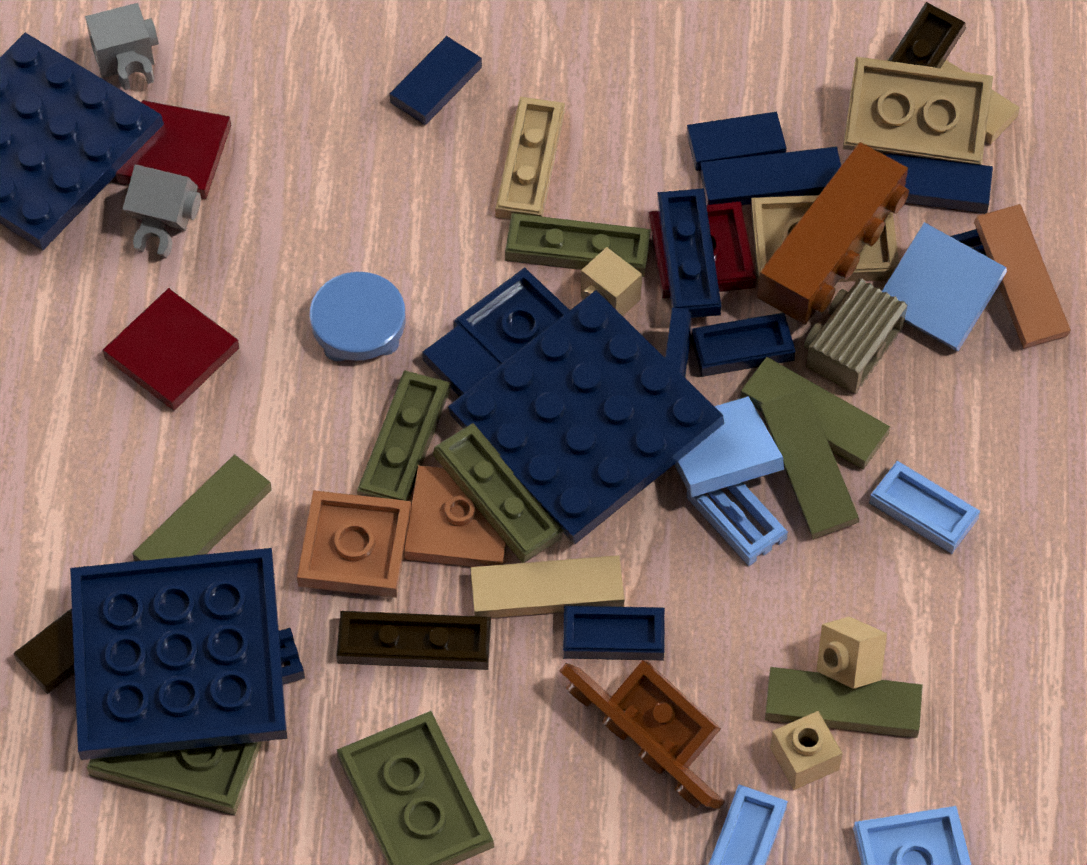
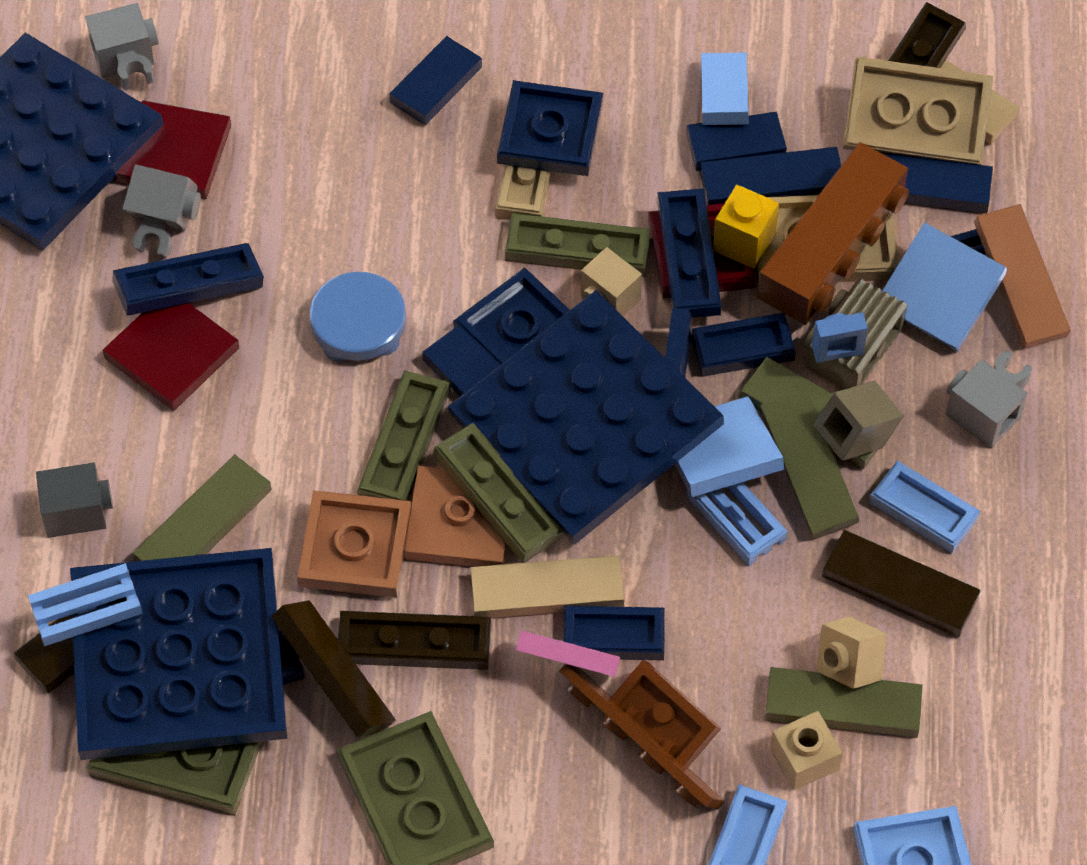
none -> light blue tile [28,563,143,646]
none -> dark grey brick [36,462,113,538]
none -> dark blue tile [112,243,264,316]
none -> dark brown tile [271,600,396,738]
none -> dark blue tile [497,80,603,176]
none -> bright pink tile [516,630,620,677]
none -> light blue tile [701,52,749,125]
none -> yellow brick [713,184,779,269]
none -> medium blue plate [812,312,868,363]
none -> dark tan brick [814,381,904,461]
none -> dark brown tile [822,530,981,637]
none -> light grey brick [946,350,1032,448]

